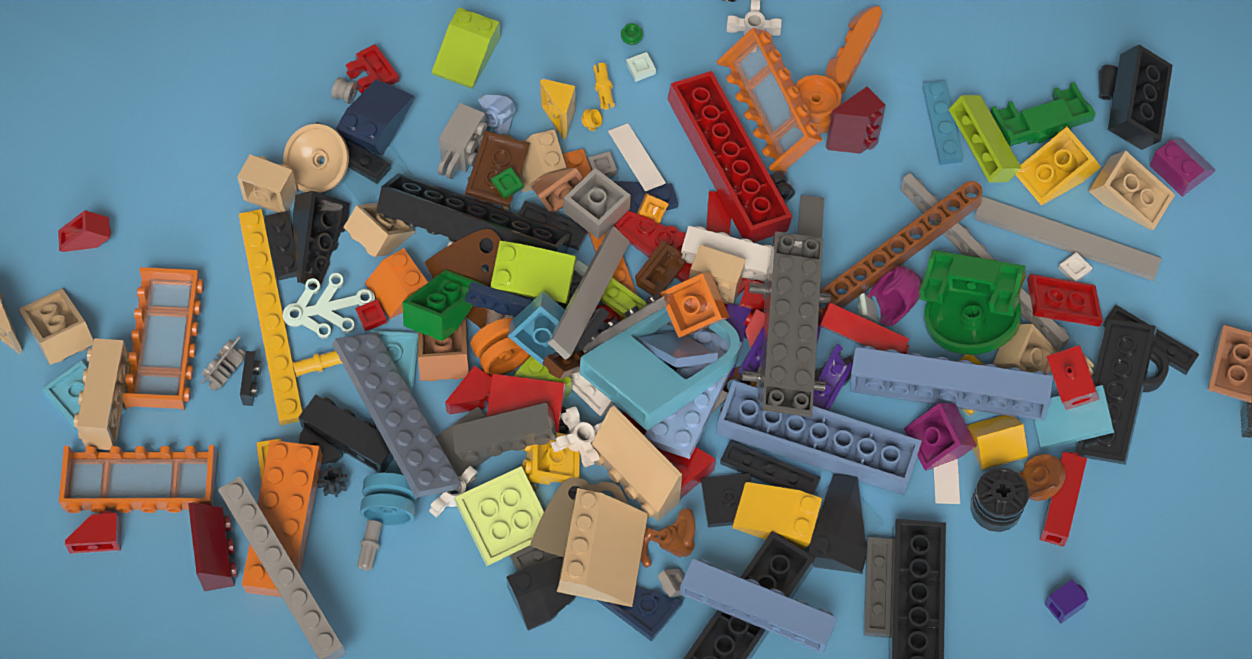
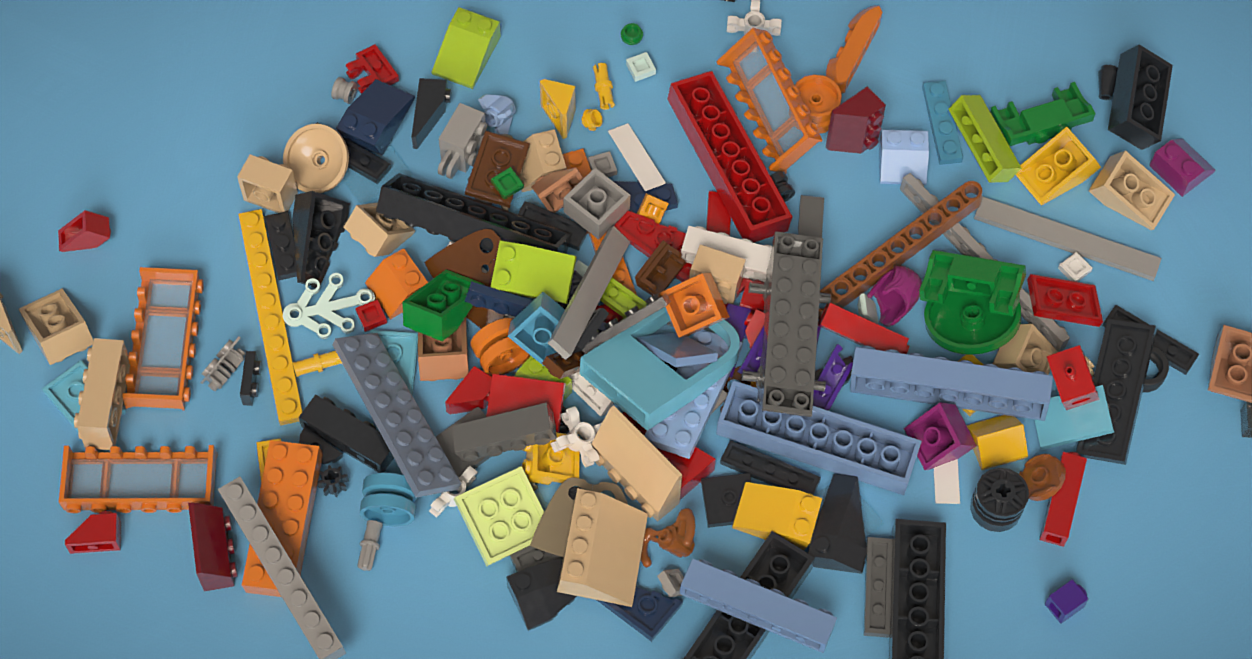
none -> black slope [411,78,452,149]
none -> light blue slope [879,130,929,185]

